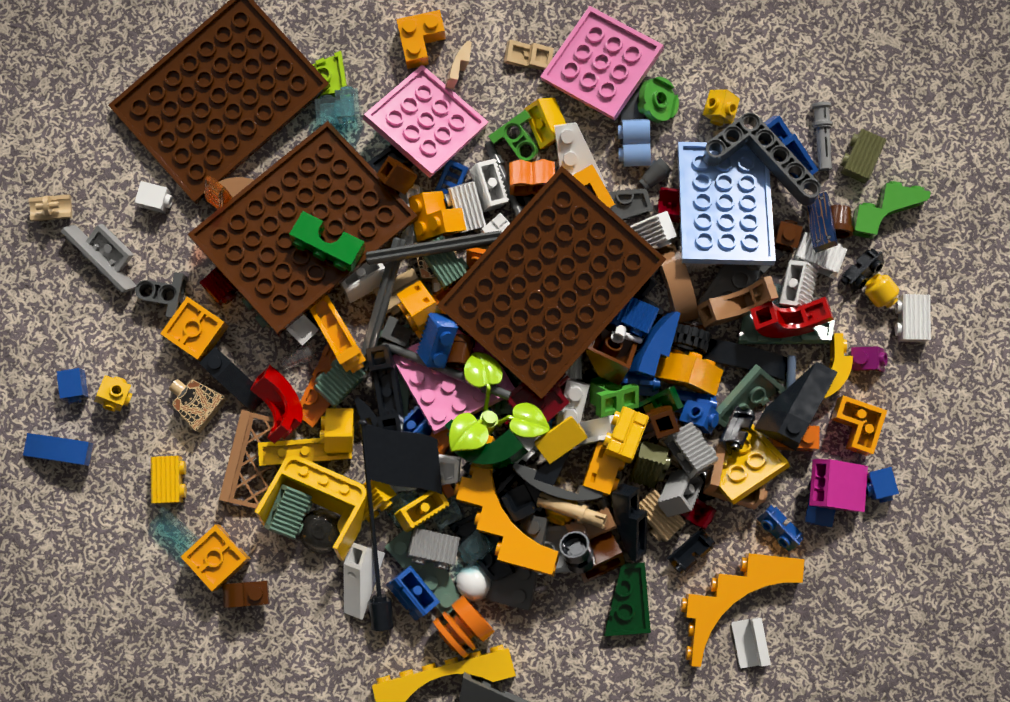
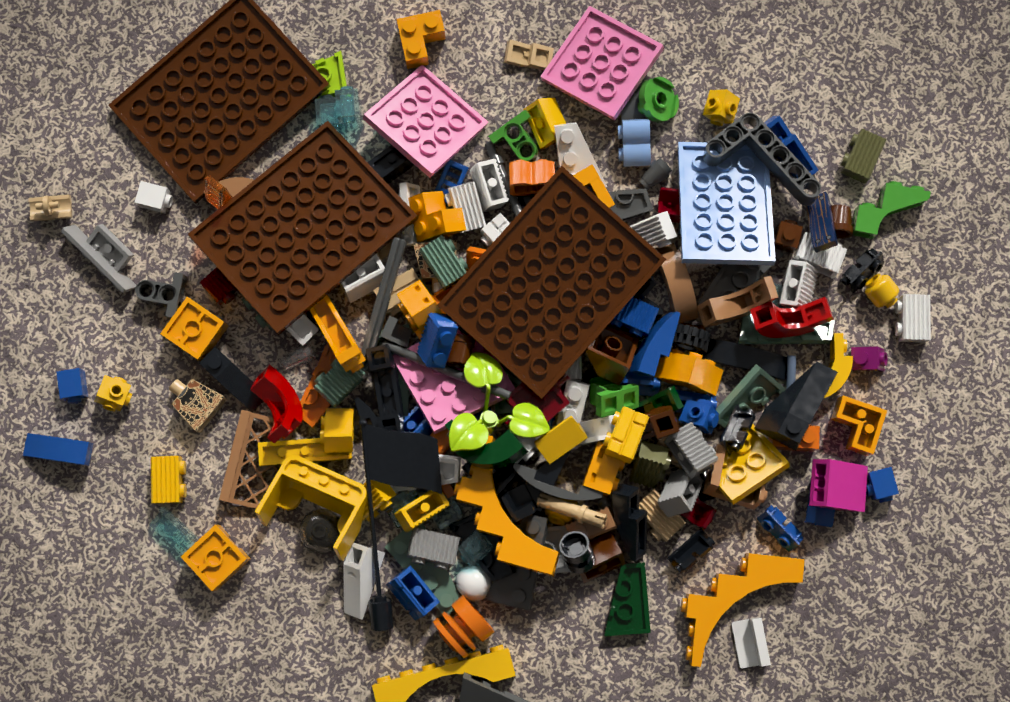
reddish brown brick [222,581,270,608] -> none
sand green brick [264,484,312,540] -> none
green arch [289,211,365,272] -> none
dark grey axle [366,231,502,265] -> none
reddish brown brick [376,156,418,195] -> none
tan slope [445,41,472,89] -> none
white hand [611,325,642,344] -> none
light grey pin [811,102,833,171] -> none

